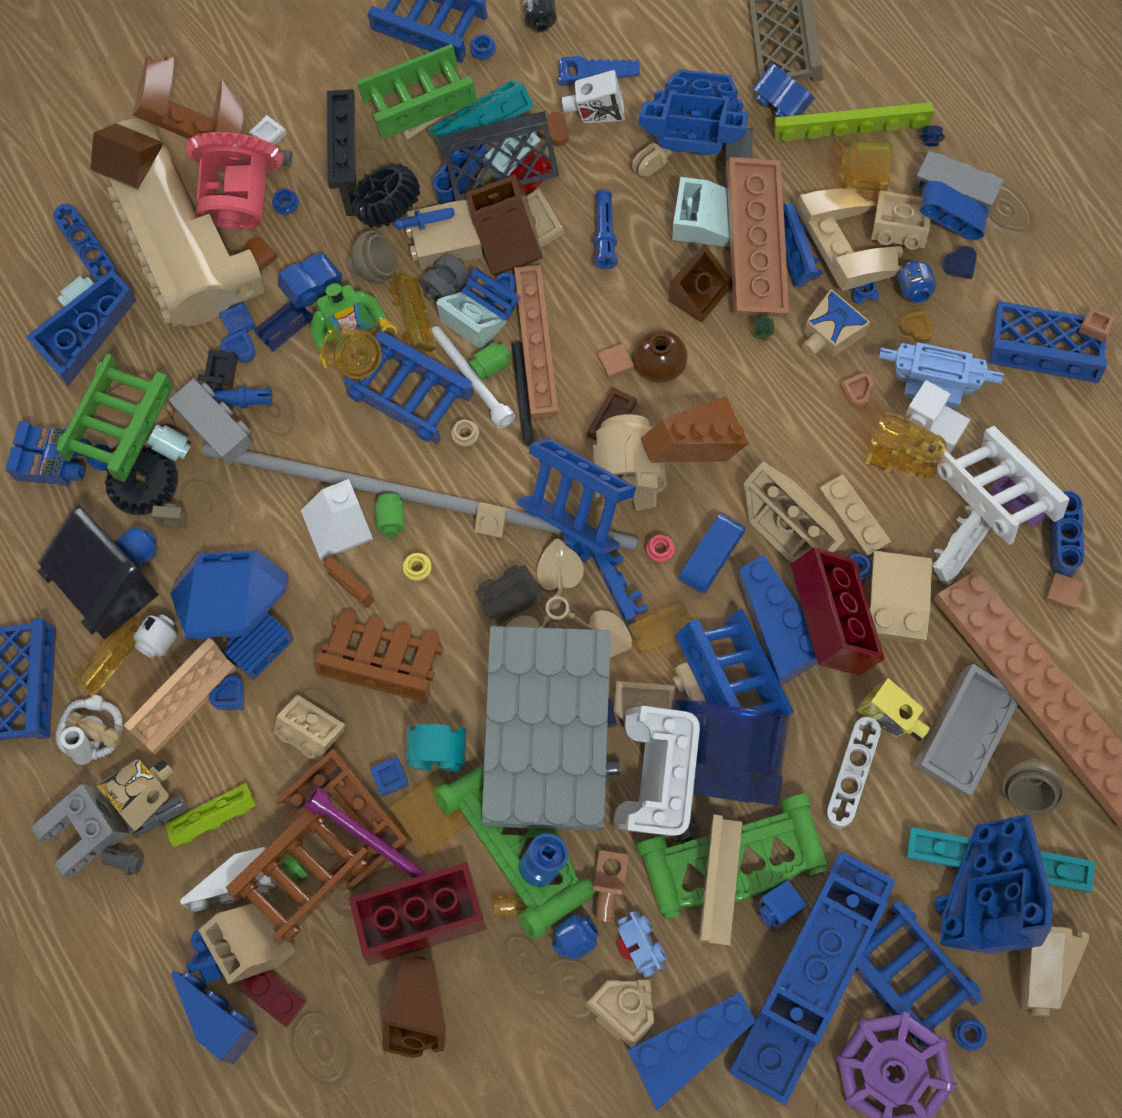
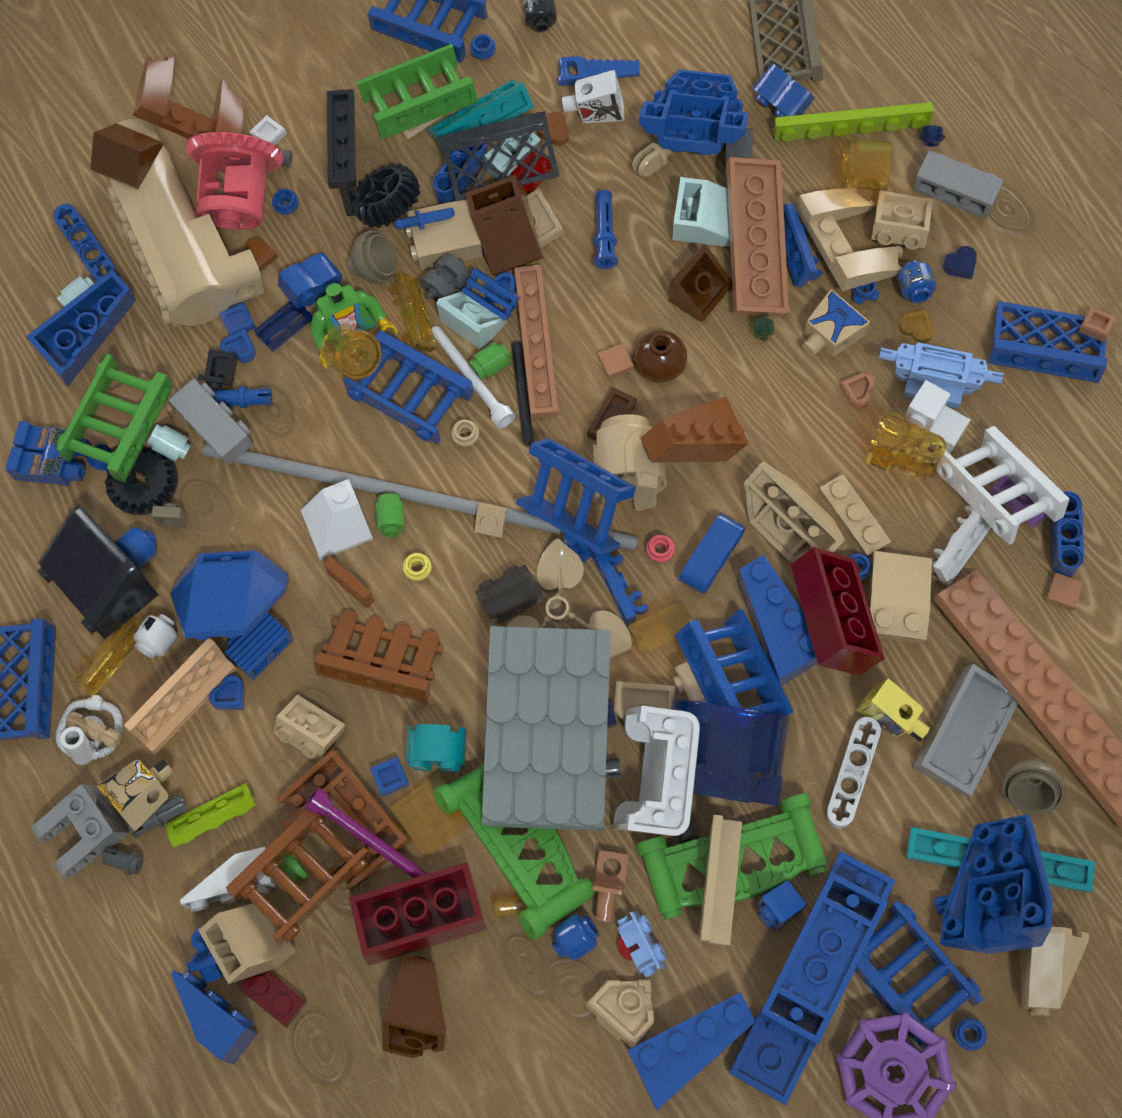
blue wheel [519,834,568,887] -> none
blue beam [920,181,988,240] -> none

